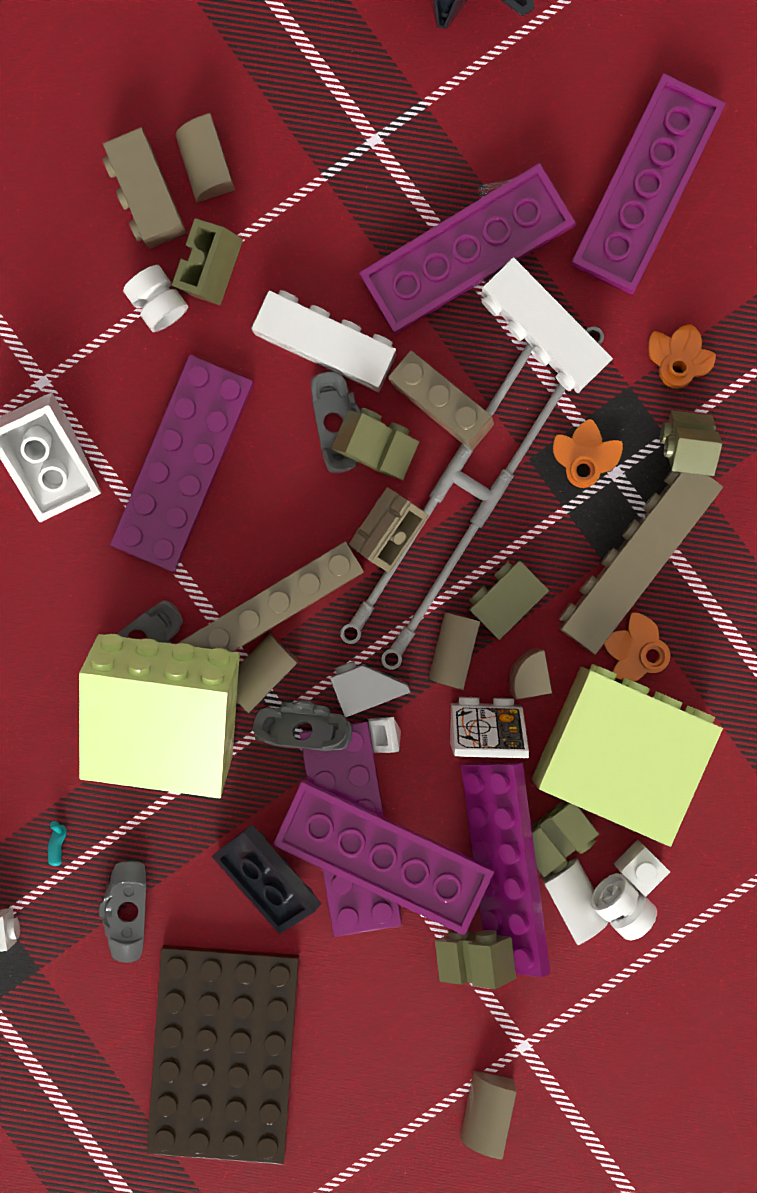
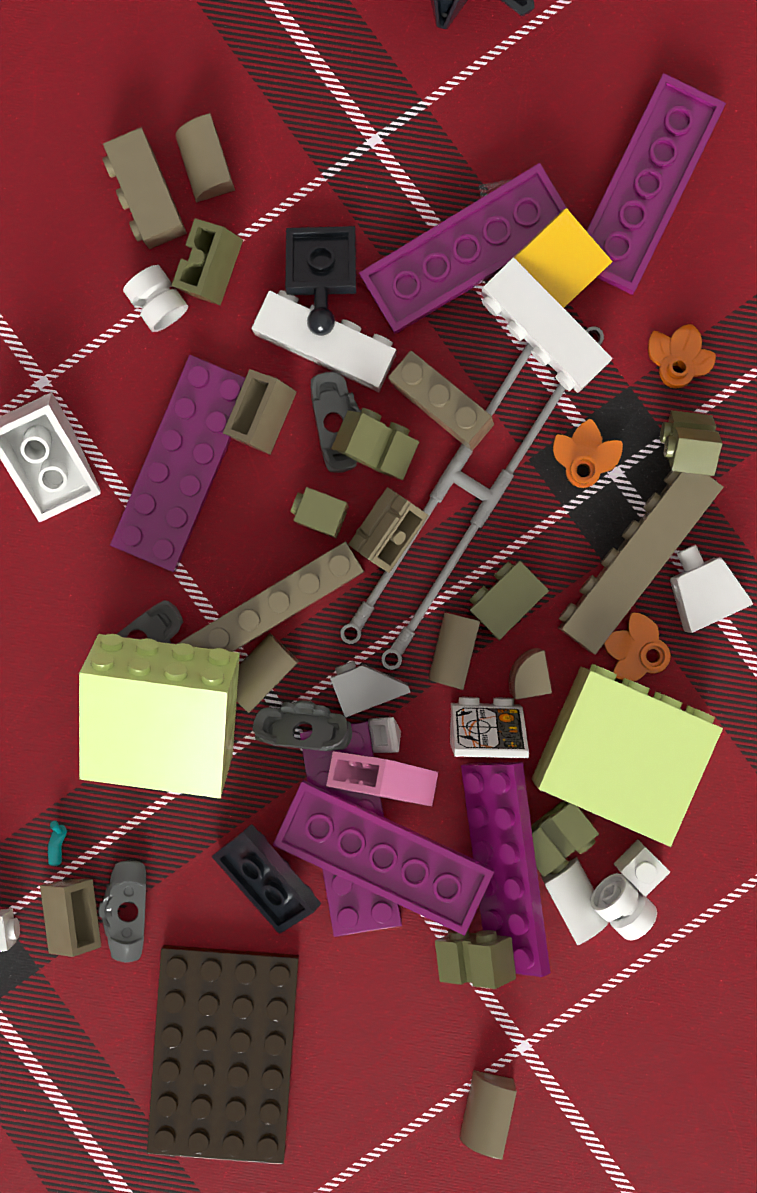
none -> dark tan brick [40,879,101,957]
none -> dark tan brick [223,369,297,454]
none -> black plate [285,226,356,336]
none -> olive brick [291,487,349,539]
none -> bright pink slope [326,751,438,806]
none -> yellow tile [514,208,613,308]
none -> white torso [670,545,753,633]

